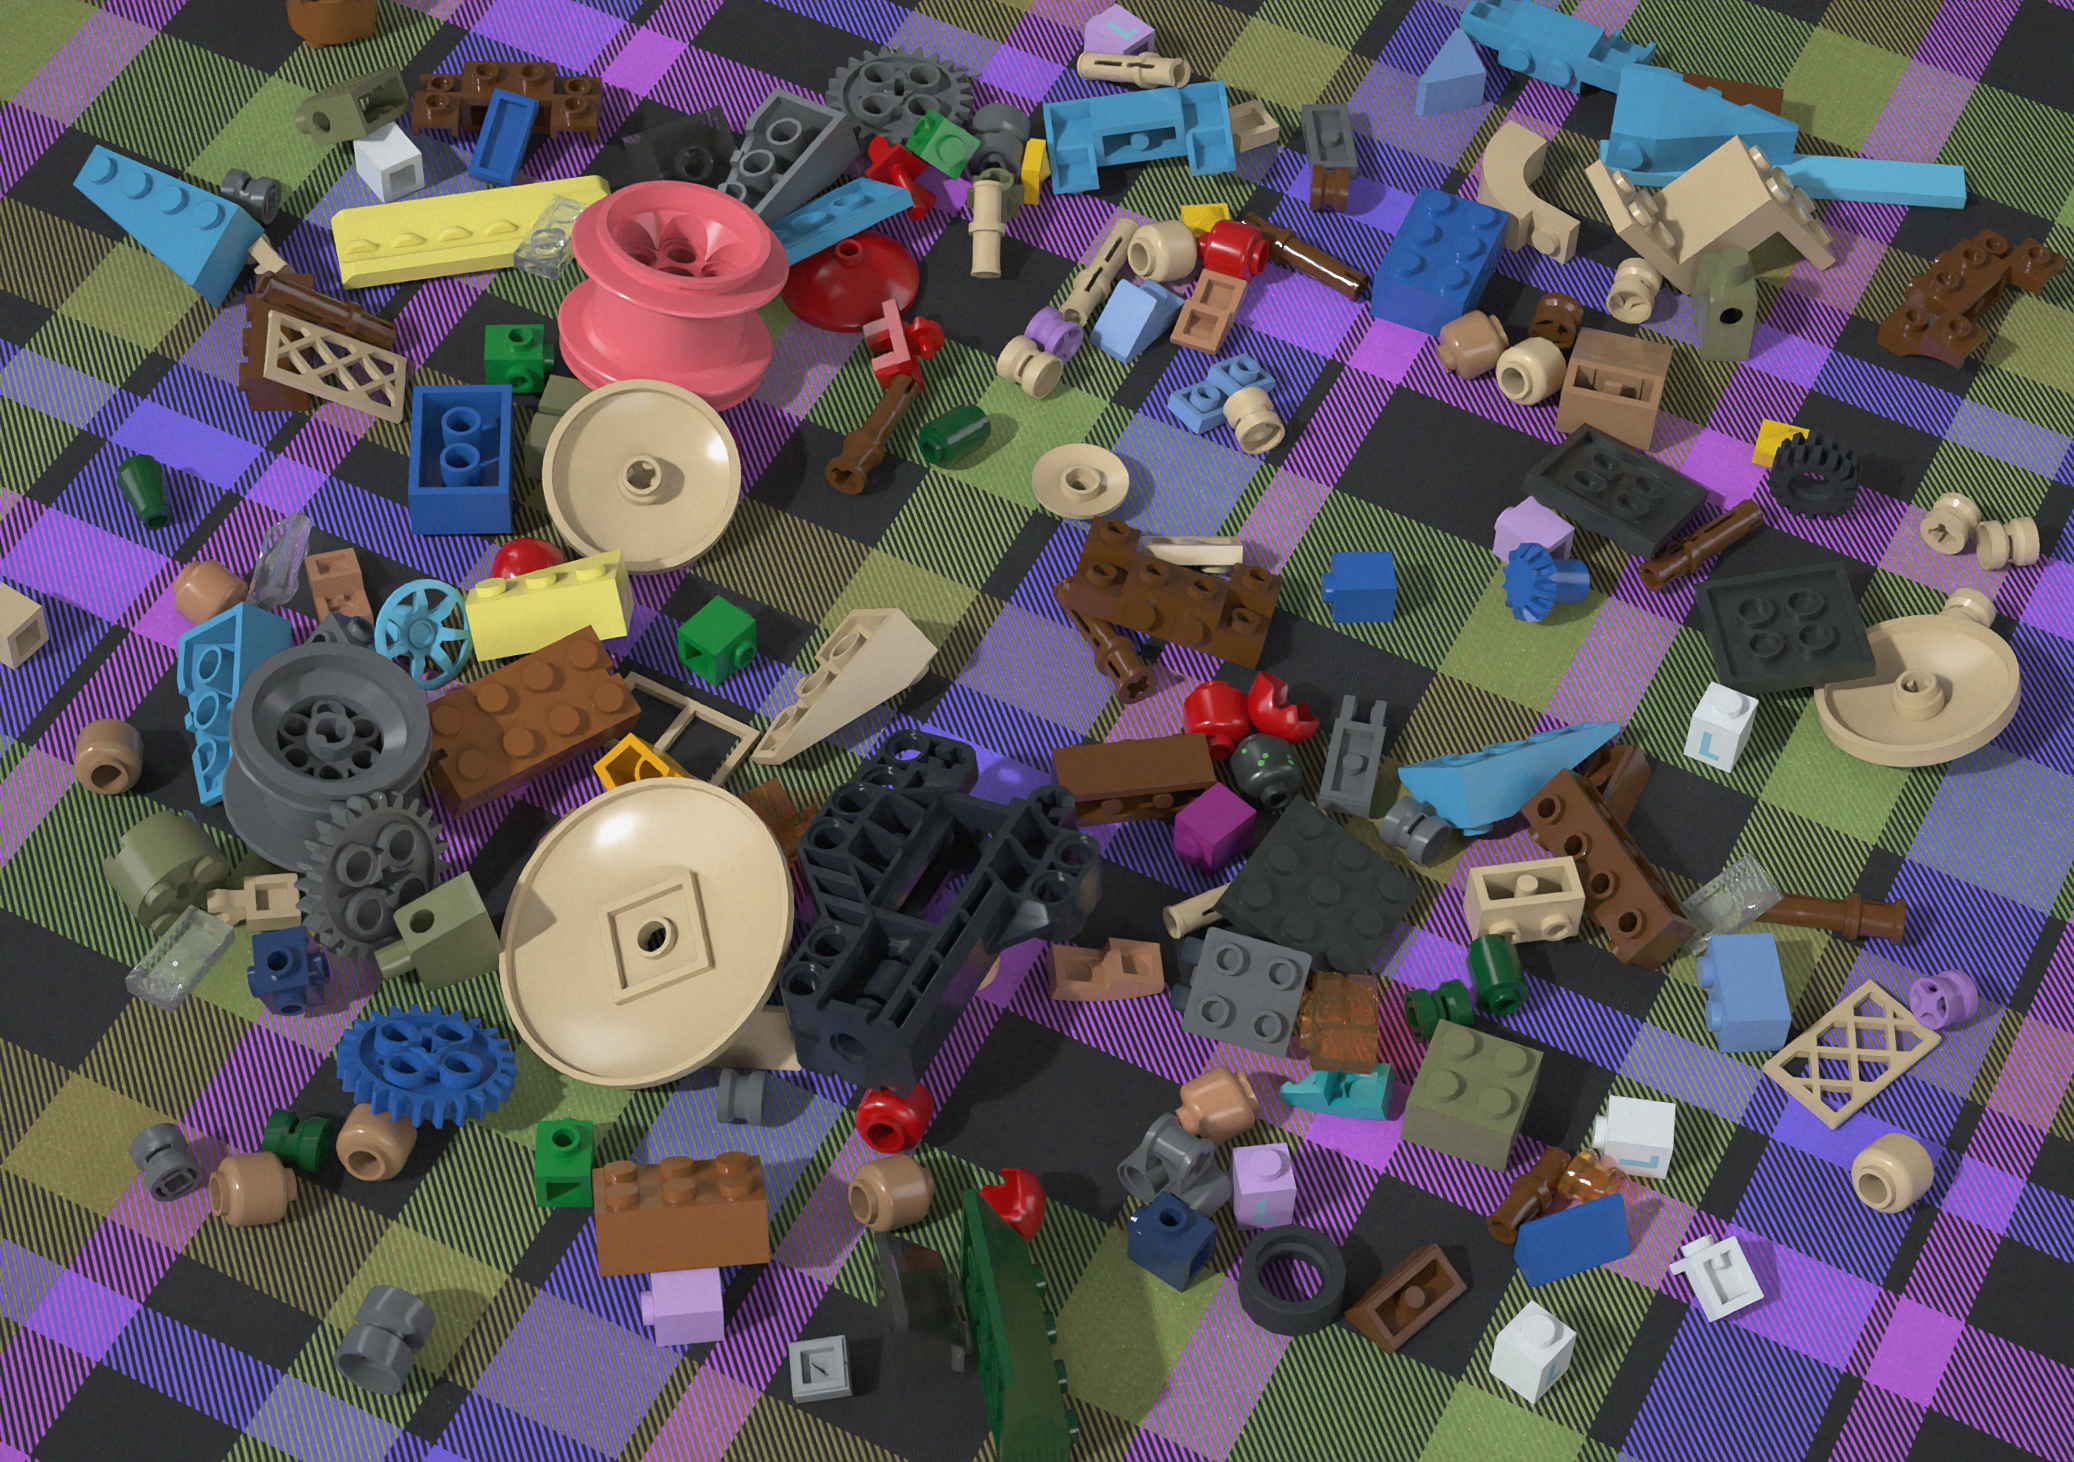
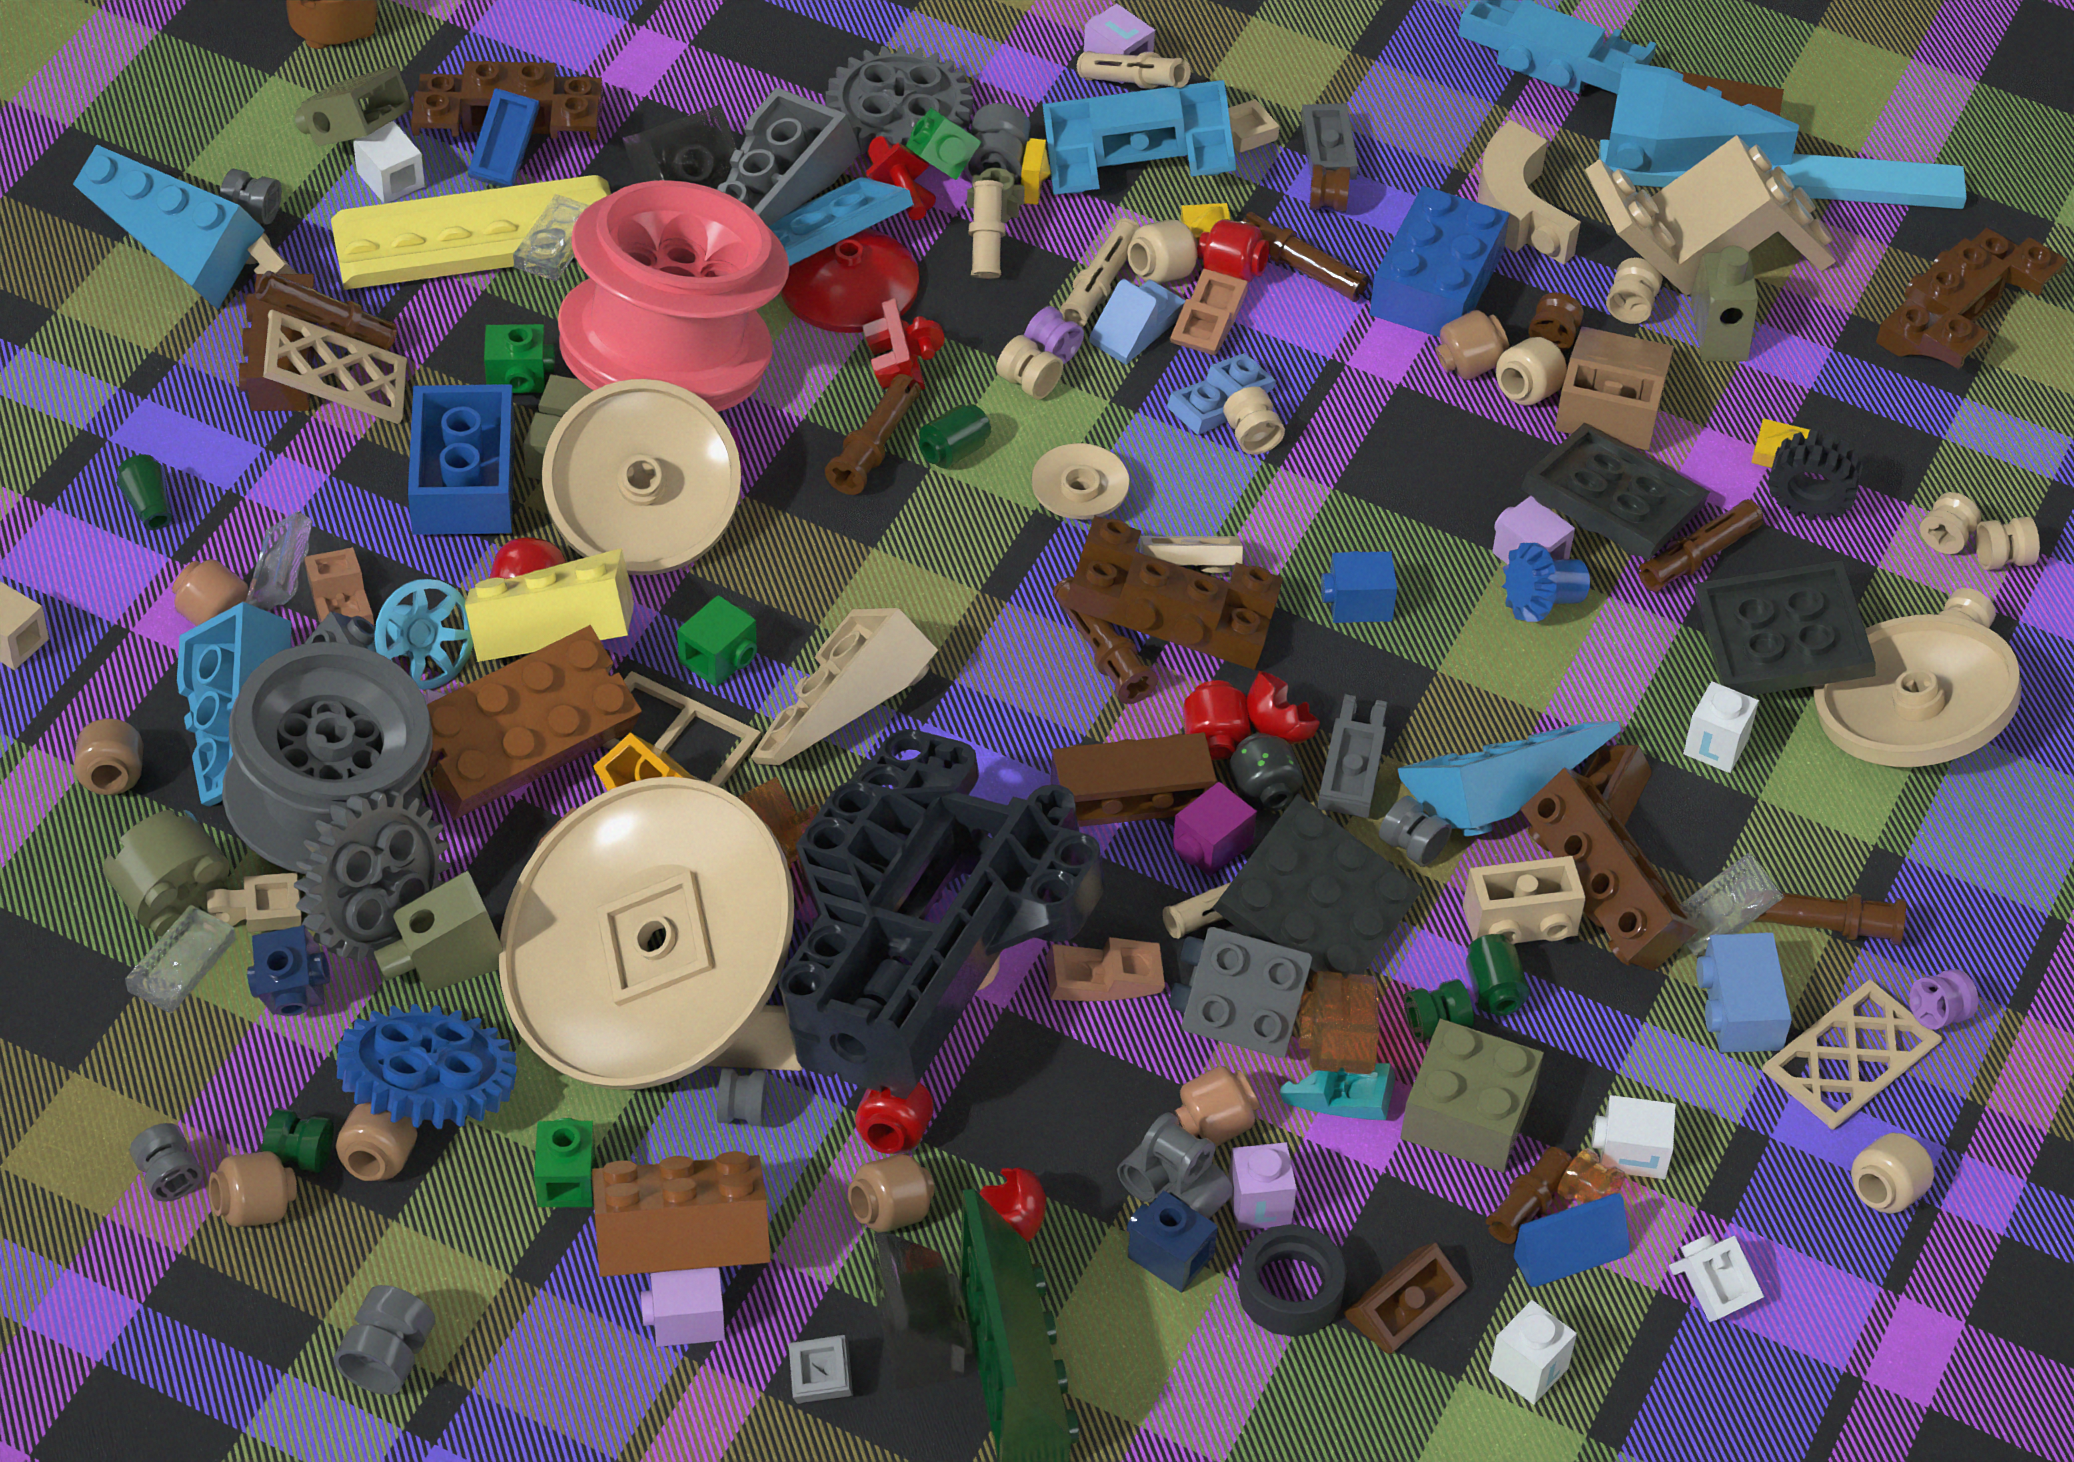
medium blue slope [1414,28,1487,117] -> none

